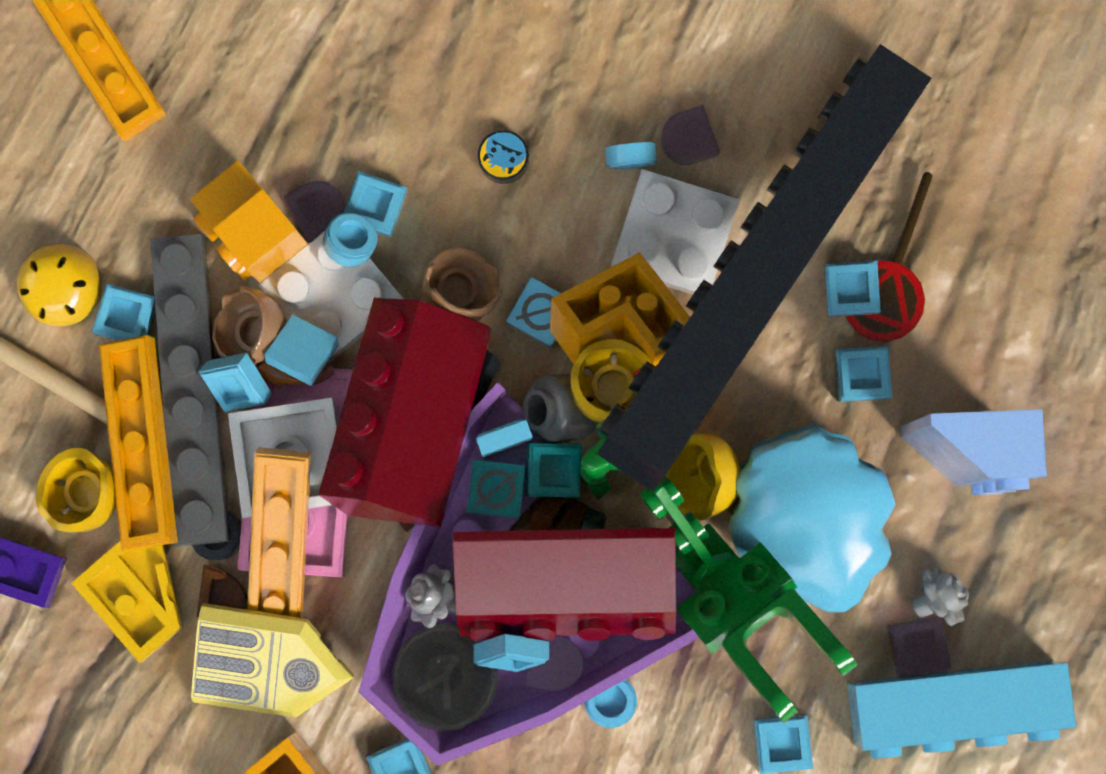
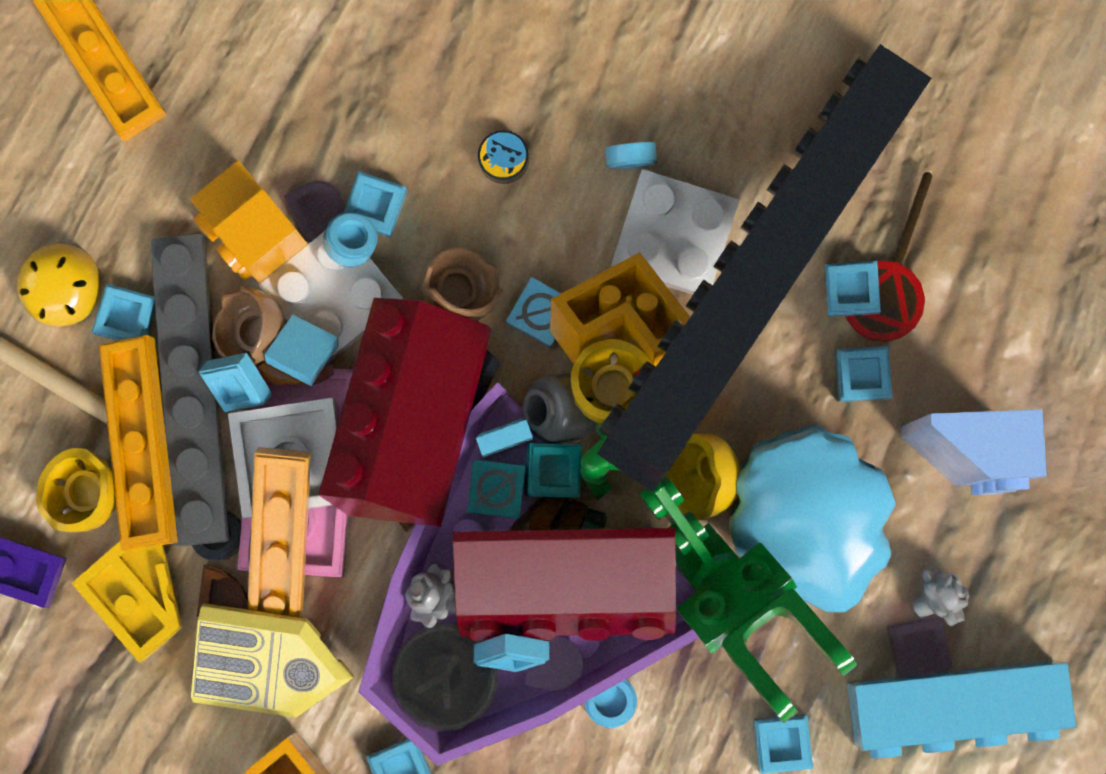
clear purple tile [661,105,720,165] -> none

